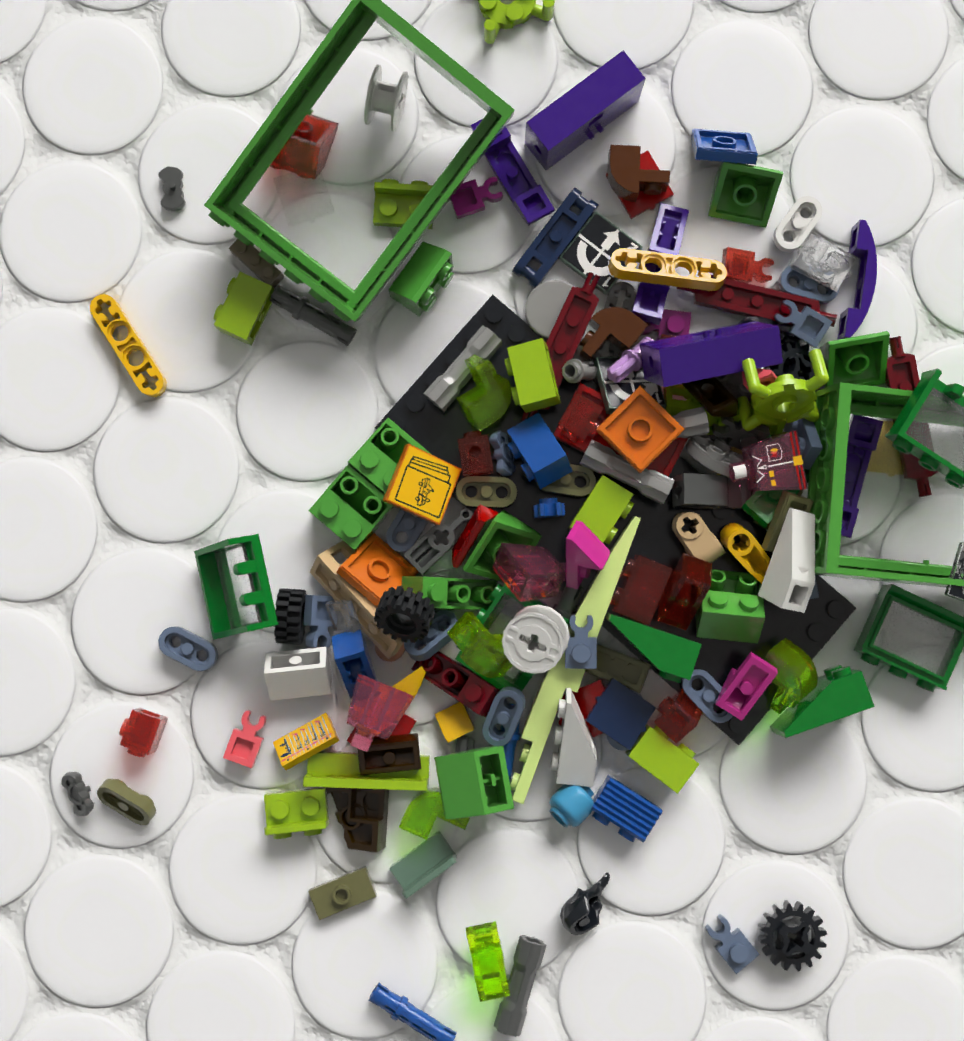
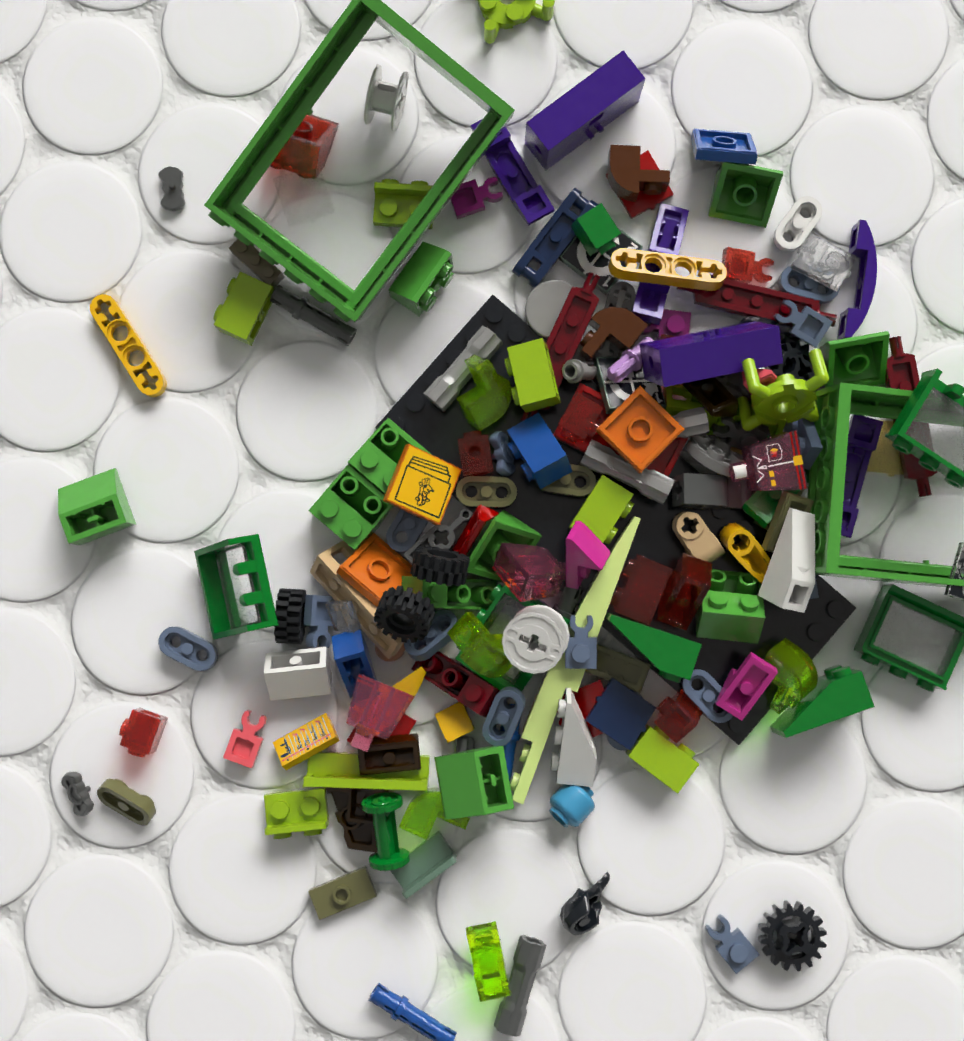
blue plate [533,498,565,518] -> none
blue brick [591,775,663,842] -> none
none -> bright green slope [58,468,136,545]
none -> green hose [361,792,410,871]
none -> black tyre [410,546,470,586]
none -> green brick [571,203,621,256]

